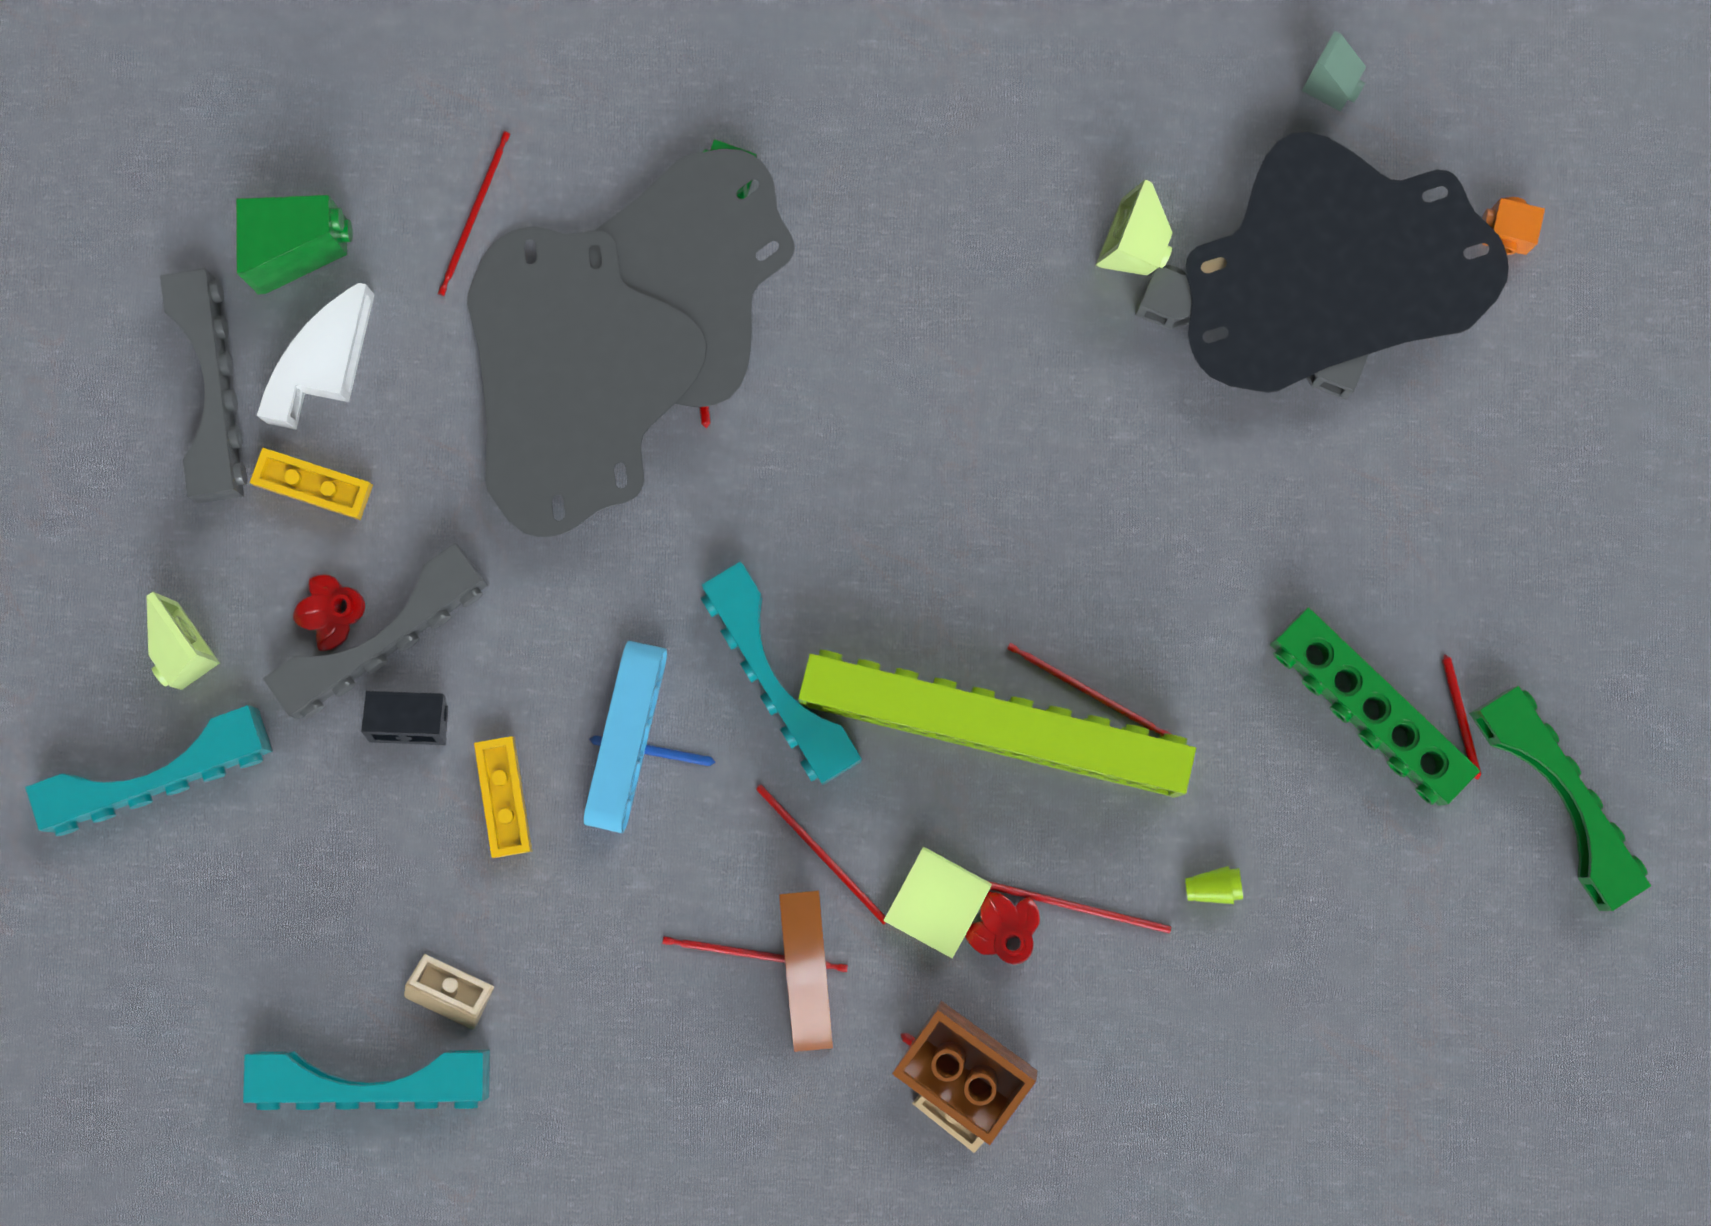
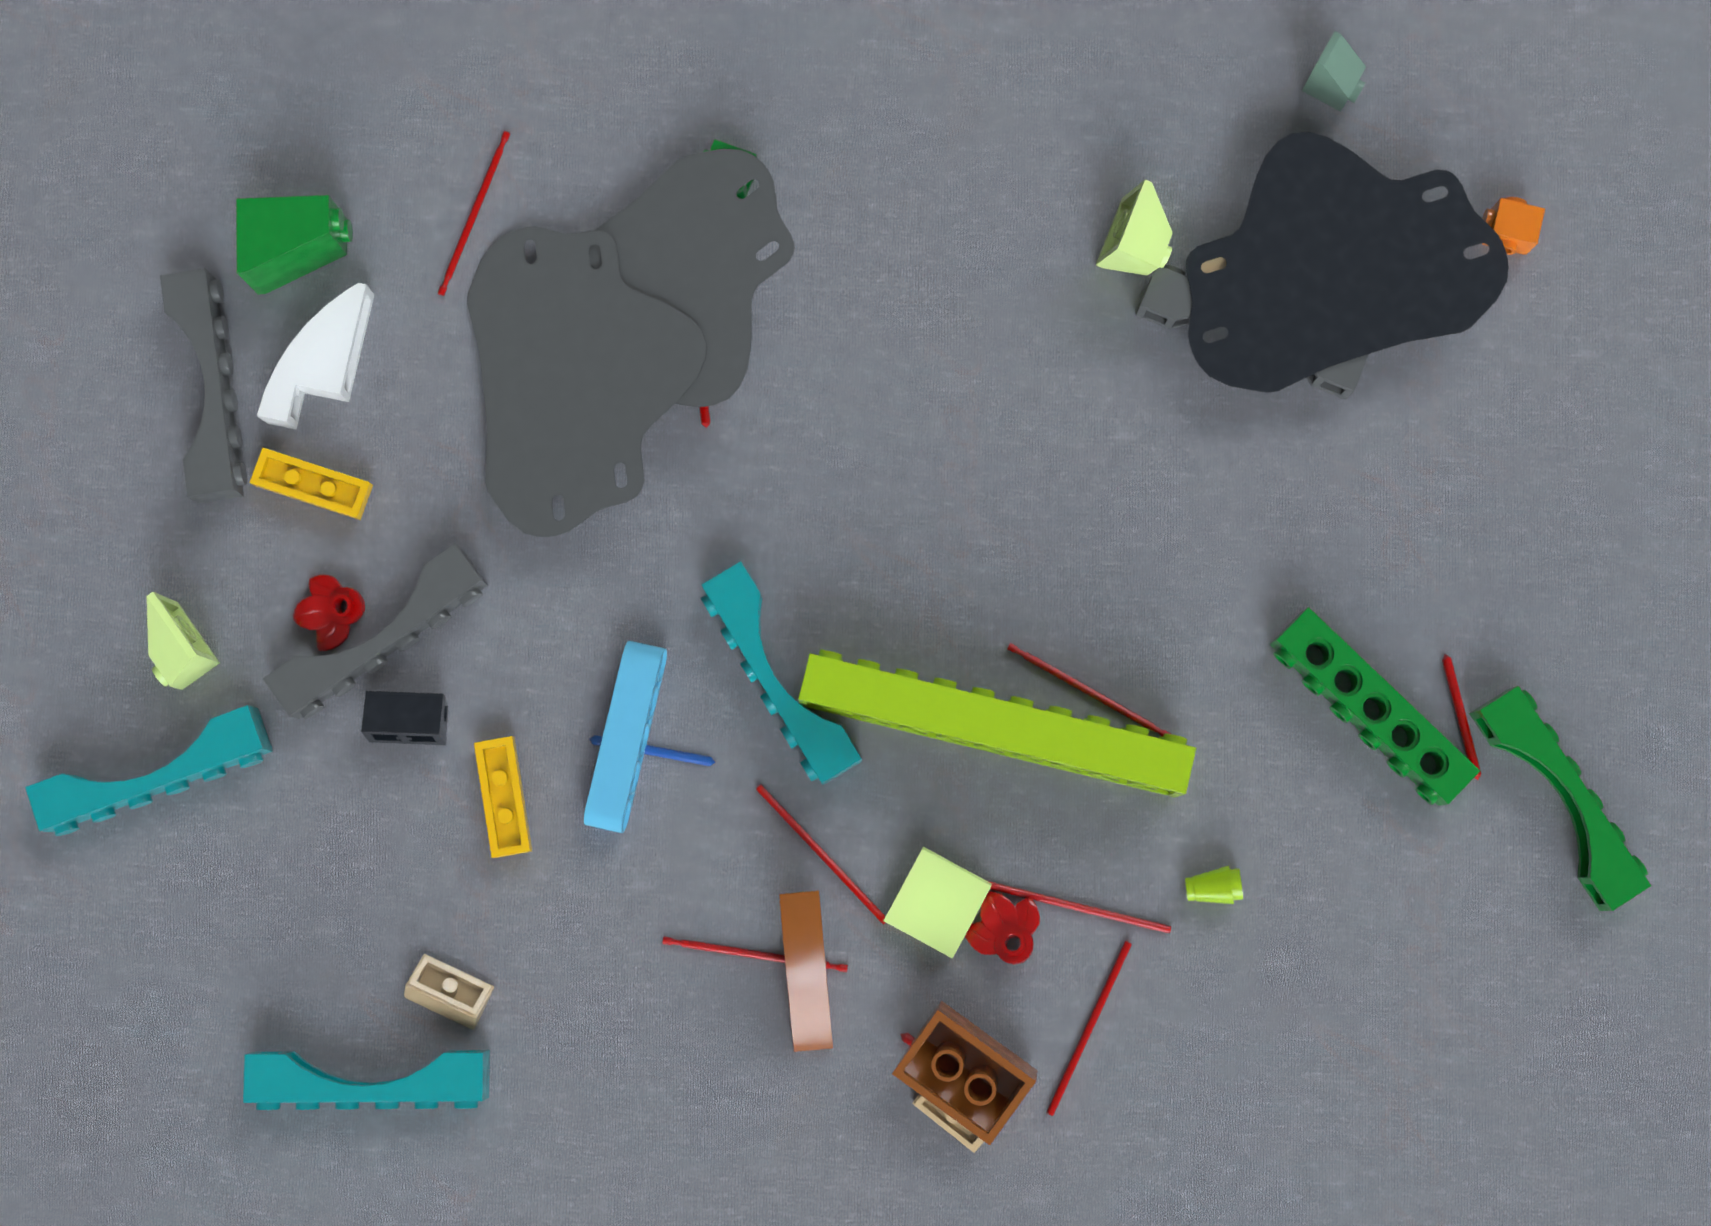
none -> red piece [1046,941,1132,1116]

